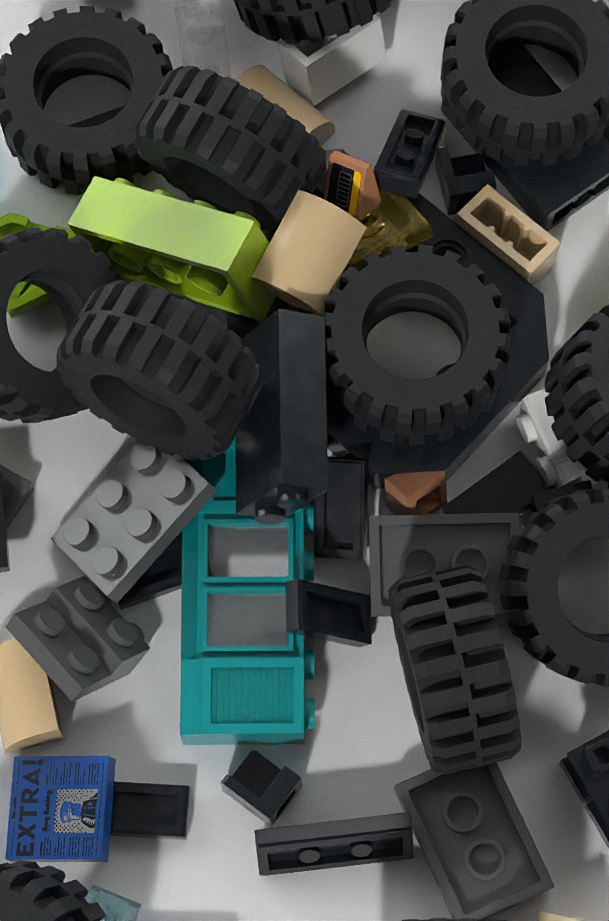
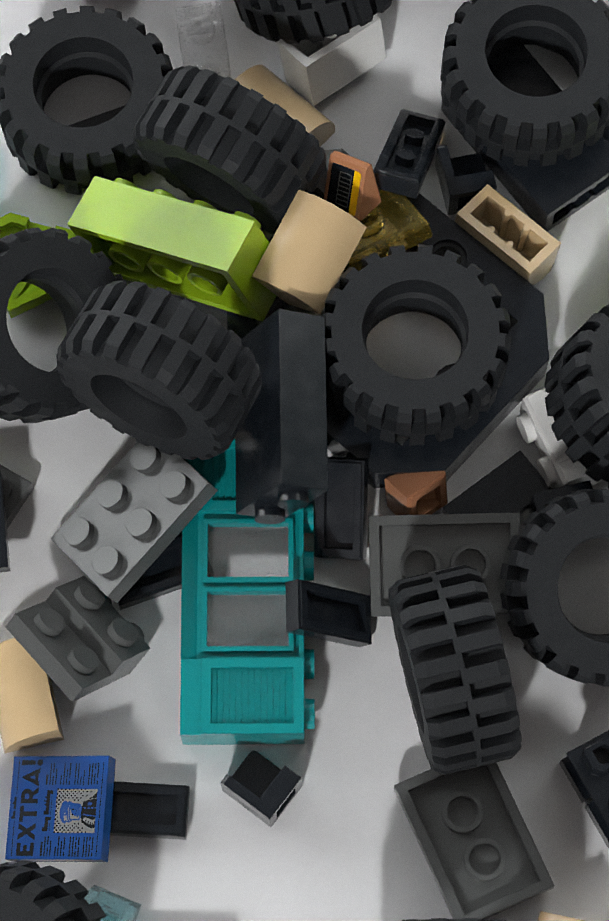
black tile [254,812,414,876] -> none

